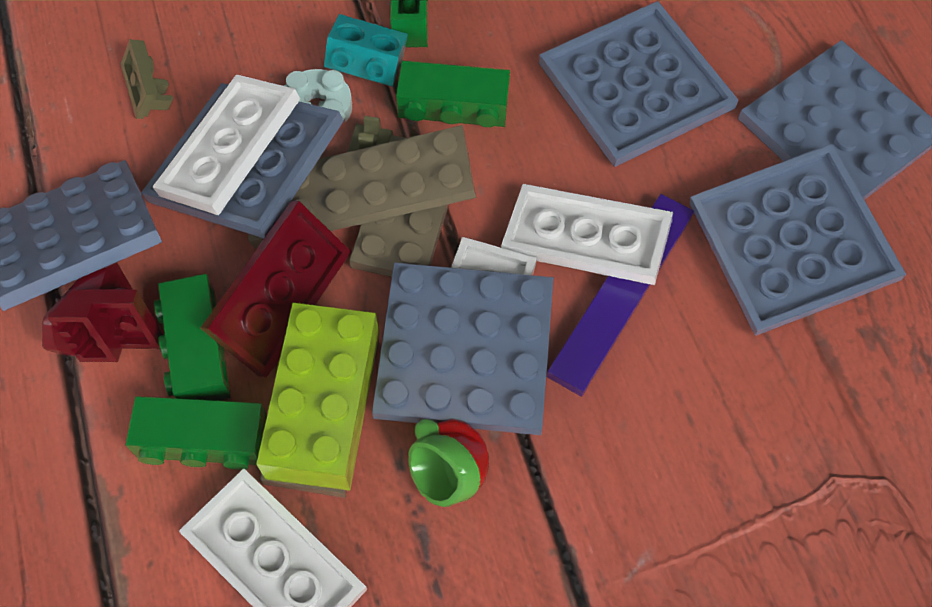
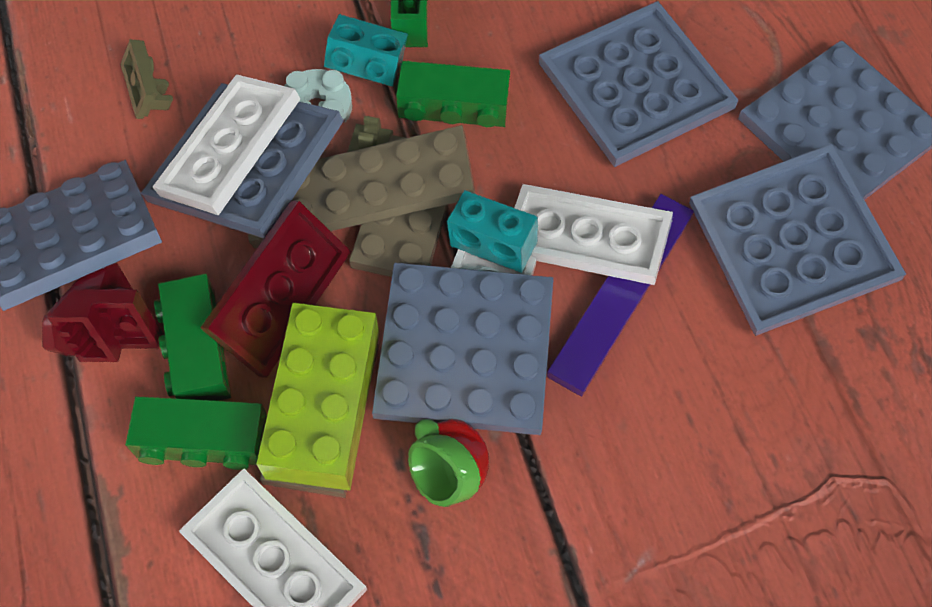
none -> teal brick [447,190,538,273]

